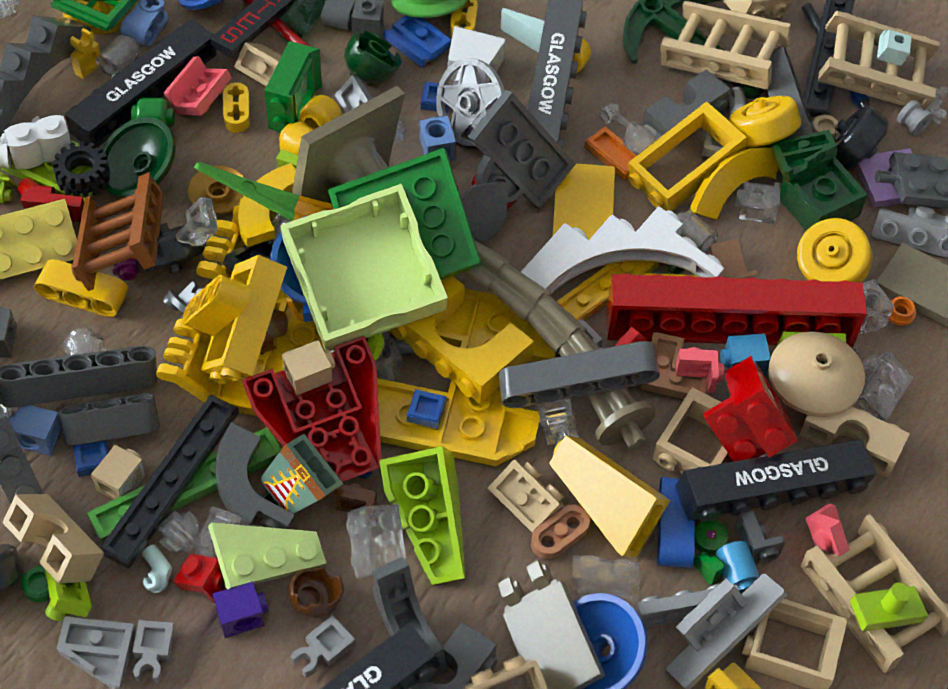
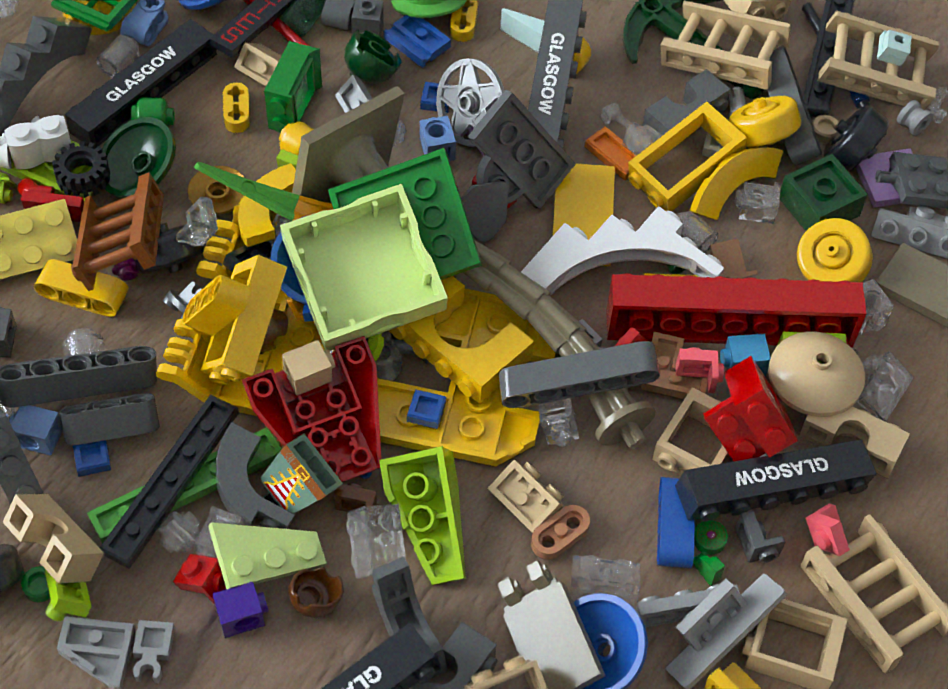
yellow plate [70,28,103,79] -> none
tan brick [91,445,146,500] -> none
light aqua arm [142,544,172,593] -> none
coral bracket [164,56,232,116] -> none
light grey plate [291,615,356,677] -> none
yellow head [299,95,342,129] -> none
white torso [448,27,505,85] -> none
yellow slope [549,435,671,557] -> none
yellow tile [556,261,659,321] -> none
dark azure brick [716,541,760,594] -> none
dark green wing [772,130,837,182] -> none
lime tile [849,583,928,632] -> none
orange plate [885,296,916,326] -> none

